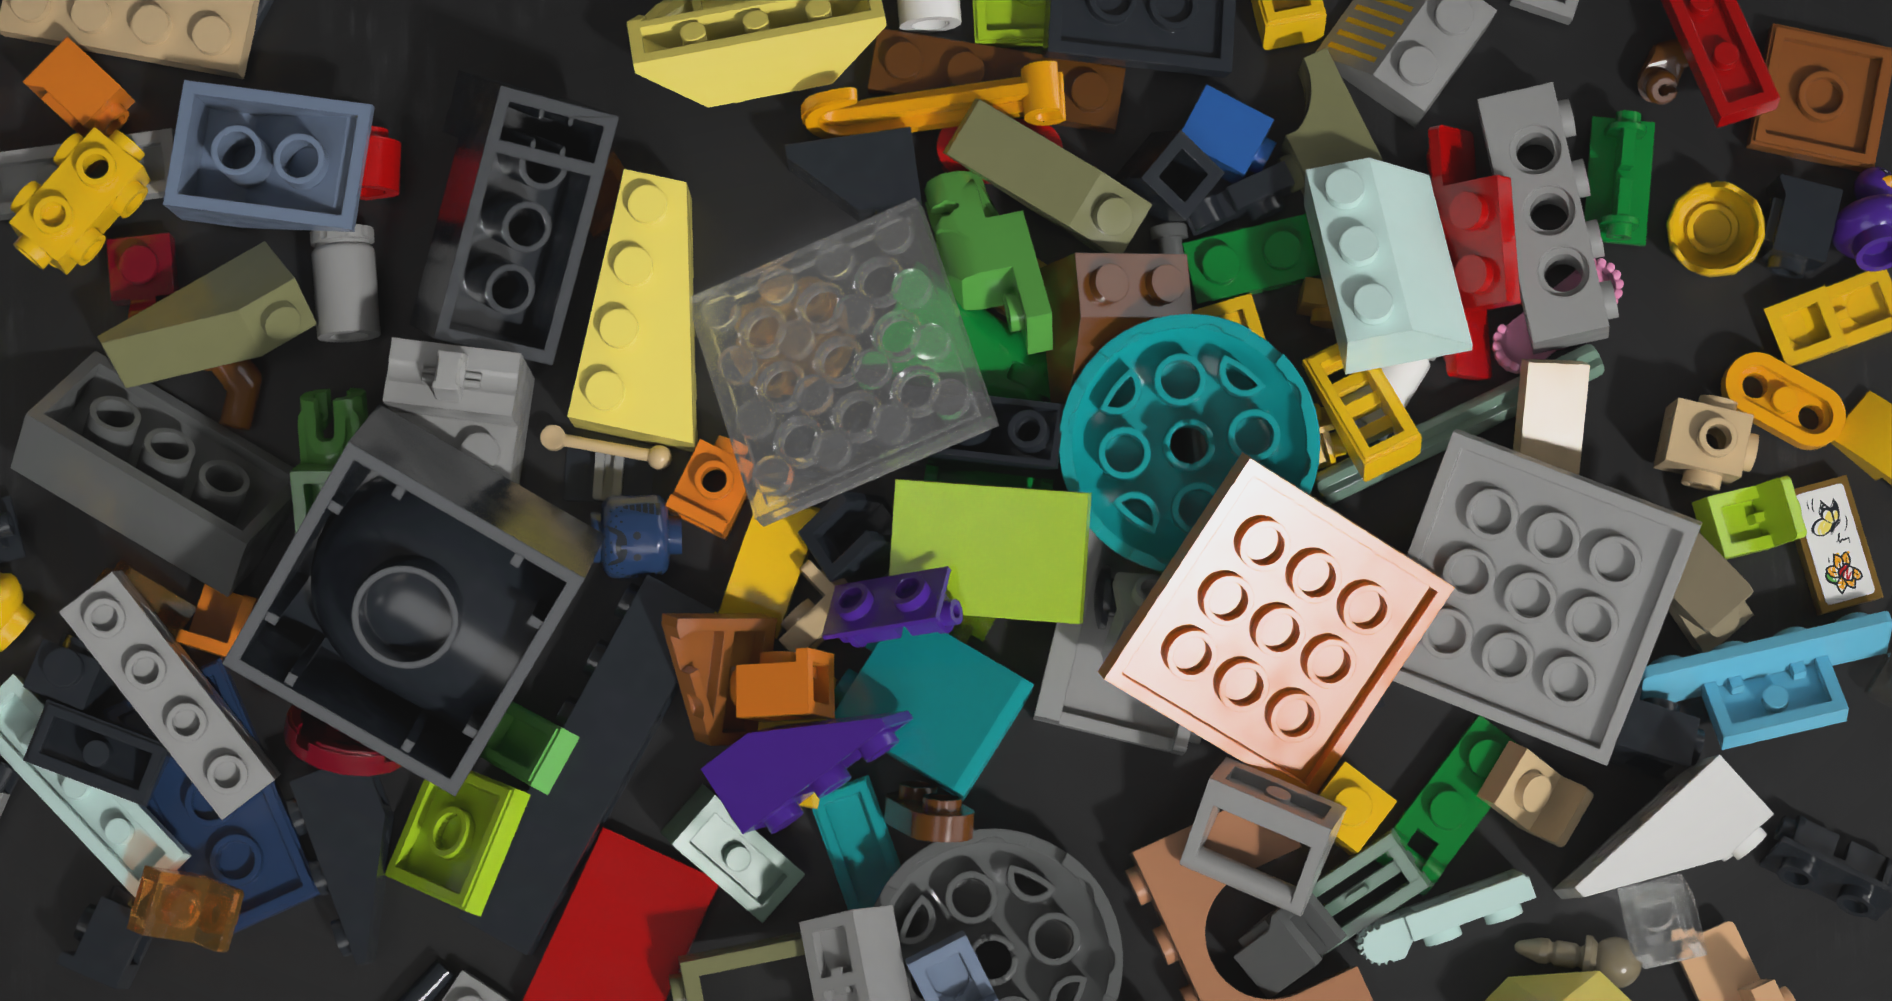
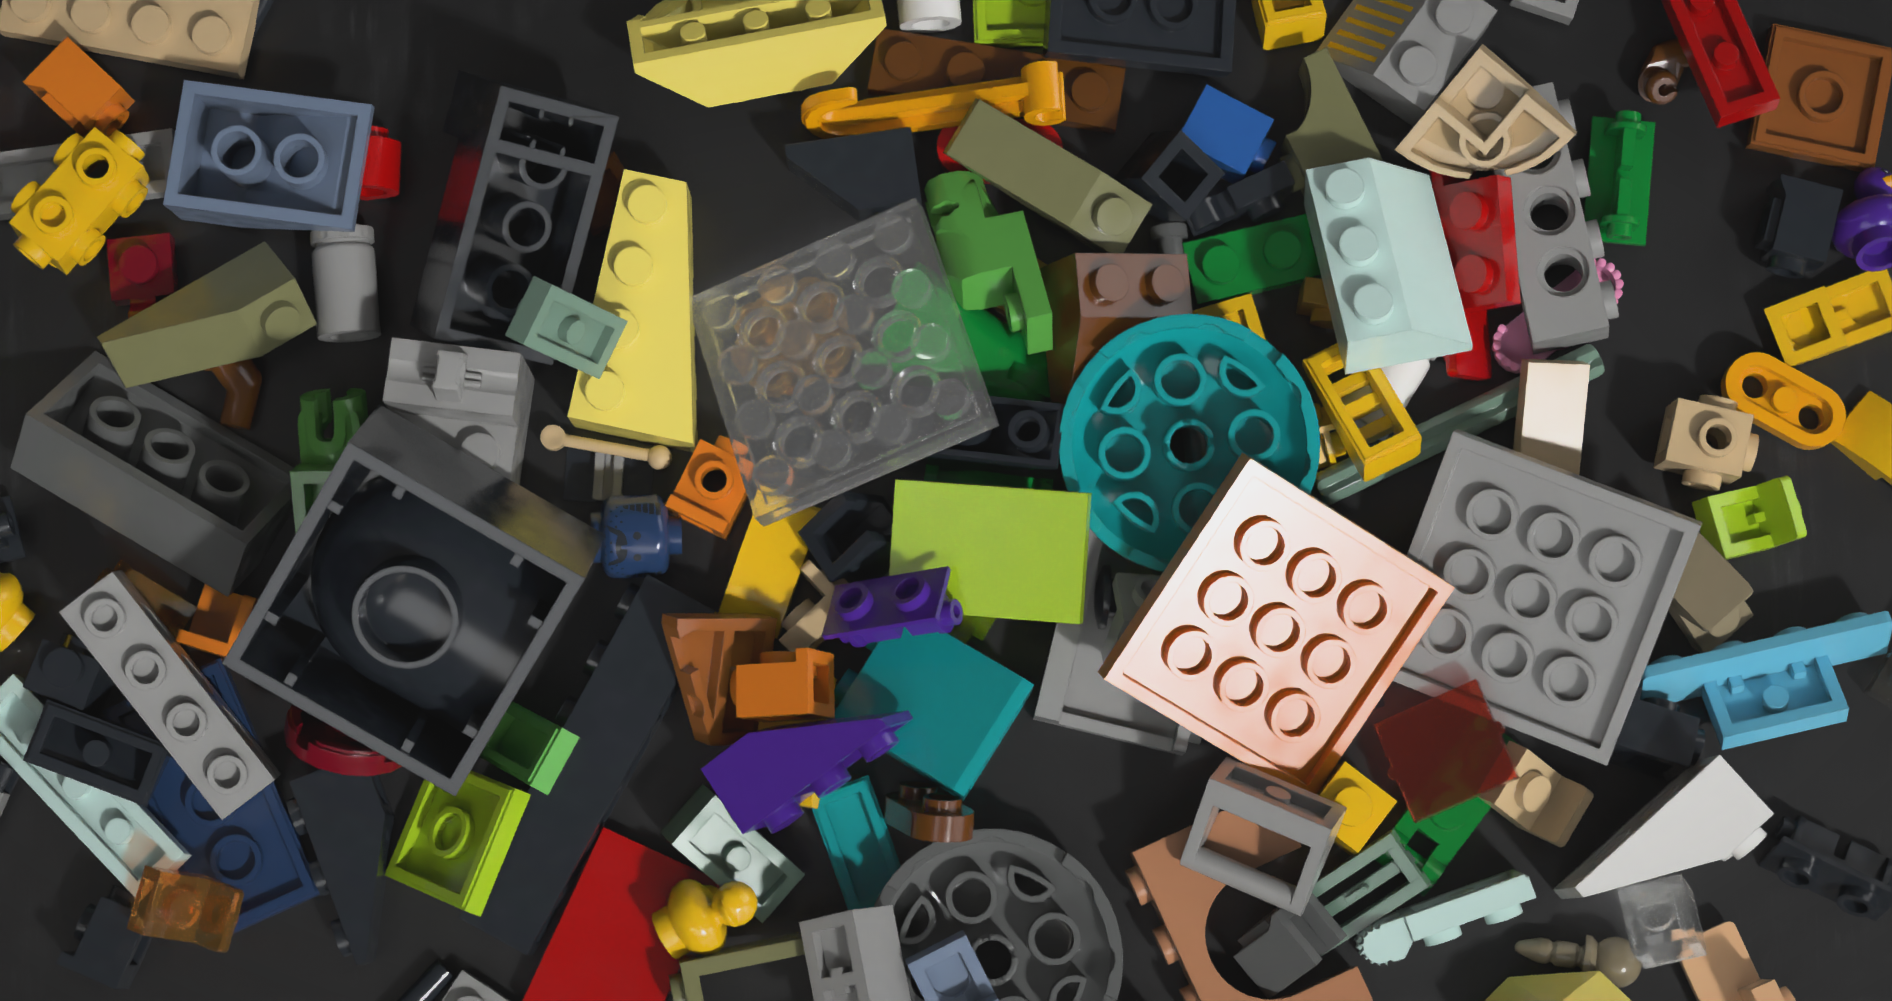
yellow hair [1666,181,1765,278] -> none
tile [1794,475,1884,616] -> none
none -> sand green plate [505,276,628,379]
none -> yellow animal [652,879,758,959]
none -> clear red piece [1373,679,1520,823]
none -> tan brick [1395,44,1577,179]

